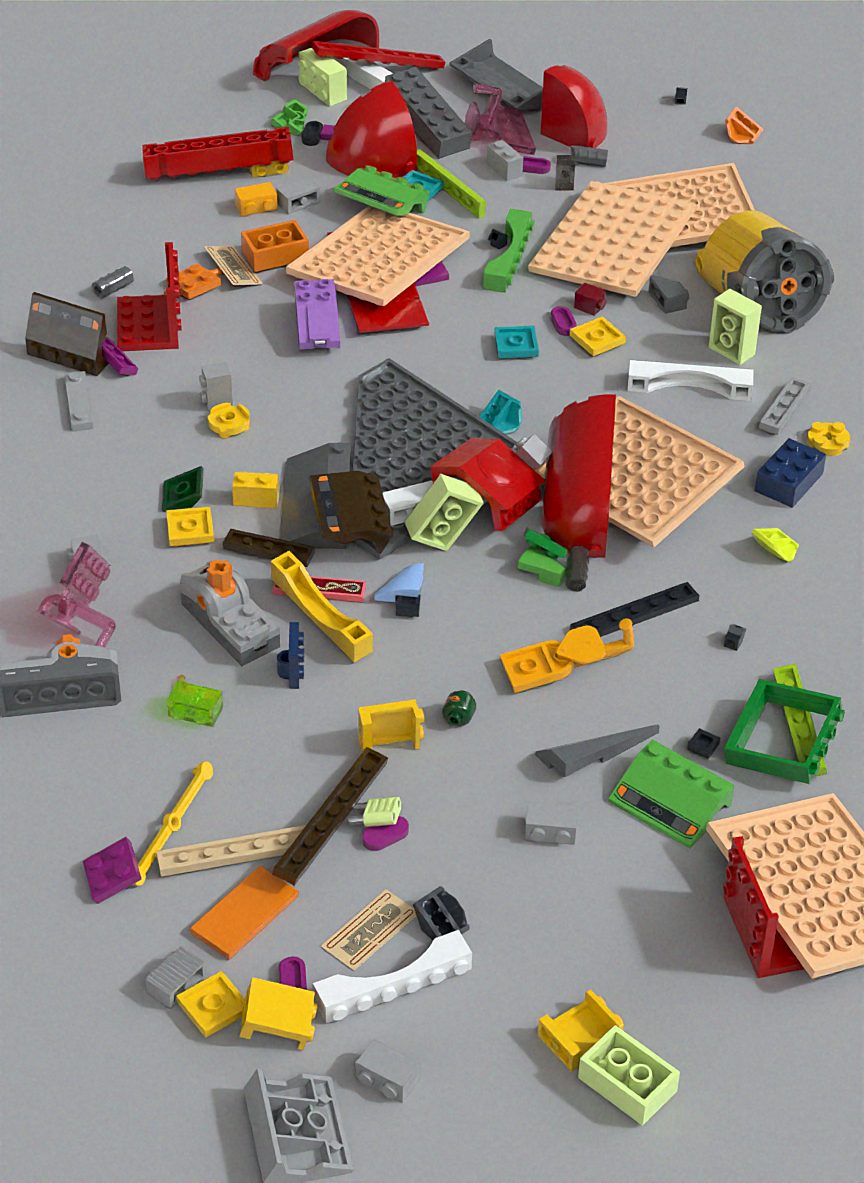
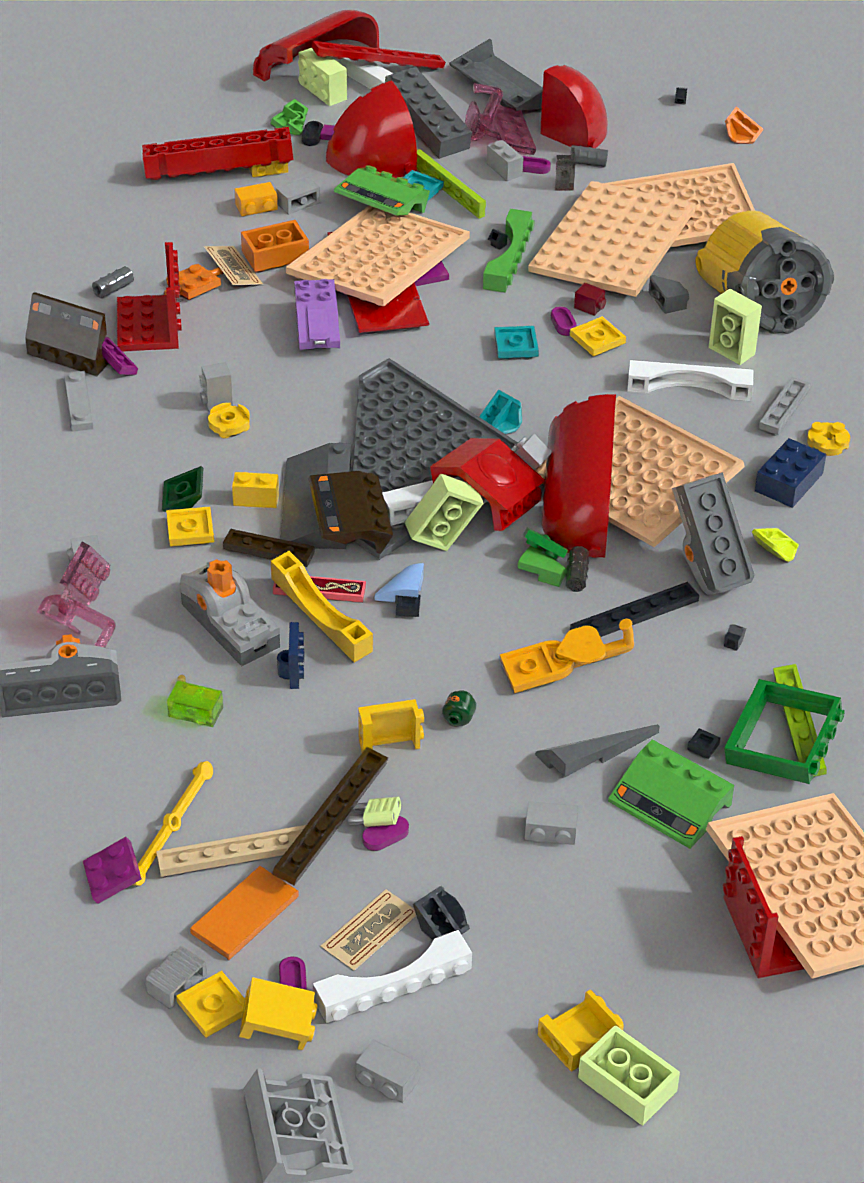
none -> piece [672,472,755,595]

